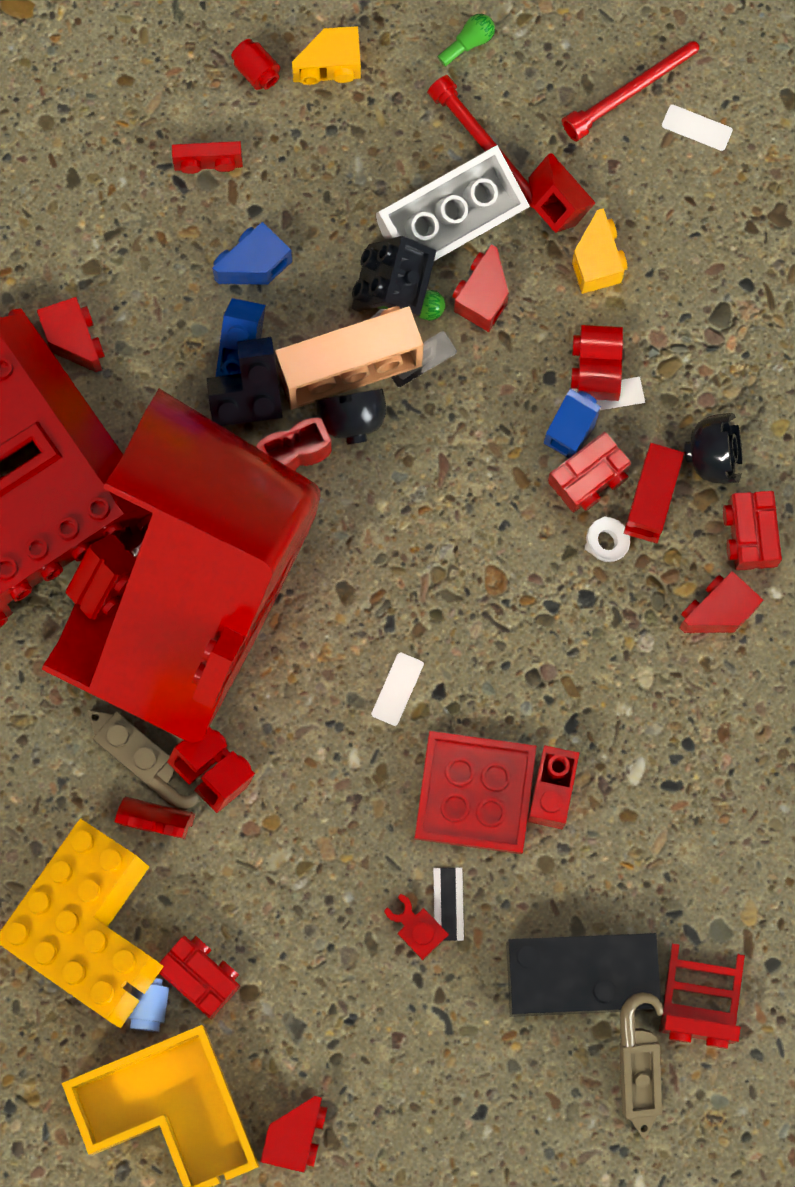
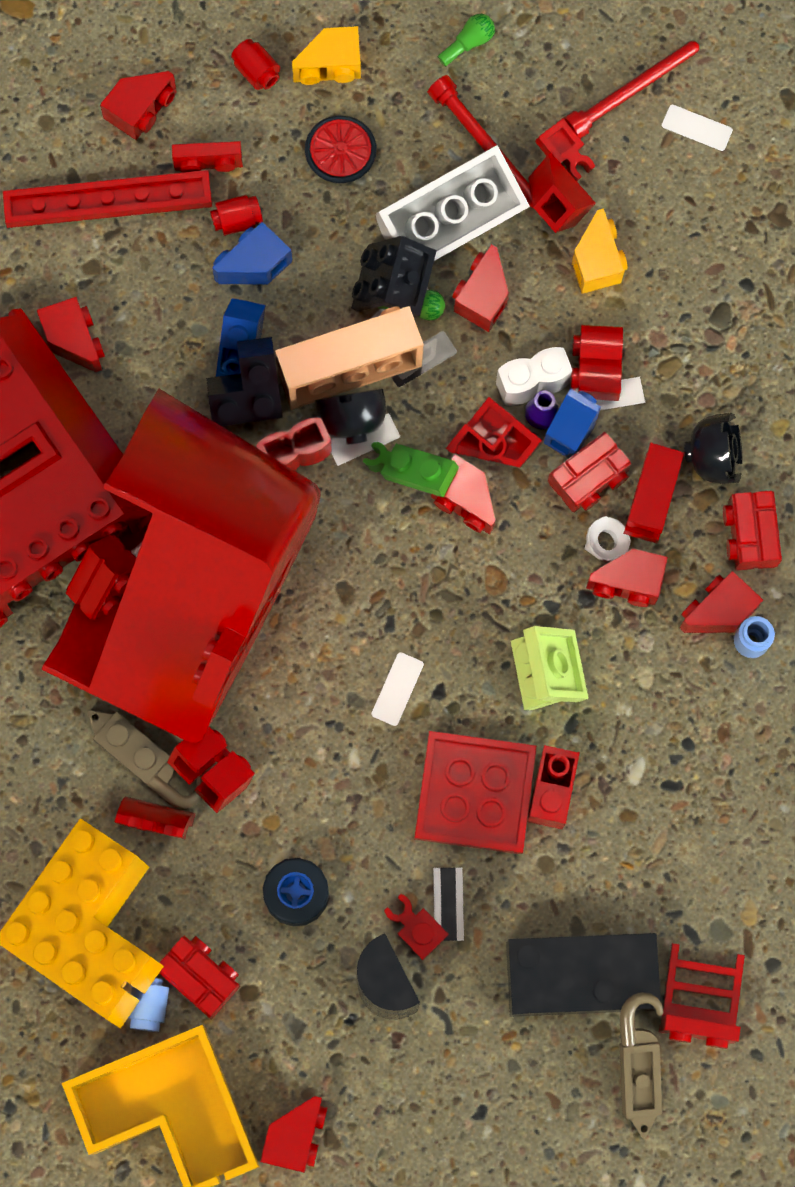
none -> red plate [3,170,212,228]
none -> red slope [100,71,177,140]
none -> red brick [210,194,263,236]
none -> black wheel [263,858,329,927]
none -> red wheel [305,115,377,183]
none -> white sticker [331,413,400,466]
none -> black brick [357,933,420,1020]
none -> bright green plate [363,442,459,497]
none -> slope [431,454,495,534]
none -> red slope [445,397,544,468]
none -> white brick [496,347,572,406]
none -> yellowish green bracket [511,626,589,710]
none -> dark purple cone [525,390,559,429]
none -> red plate [535,118,595,181]
none -> slope [586,549,668,607]
none -> light blue brick [734,616,775,658]

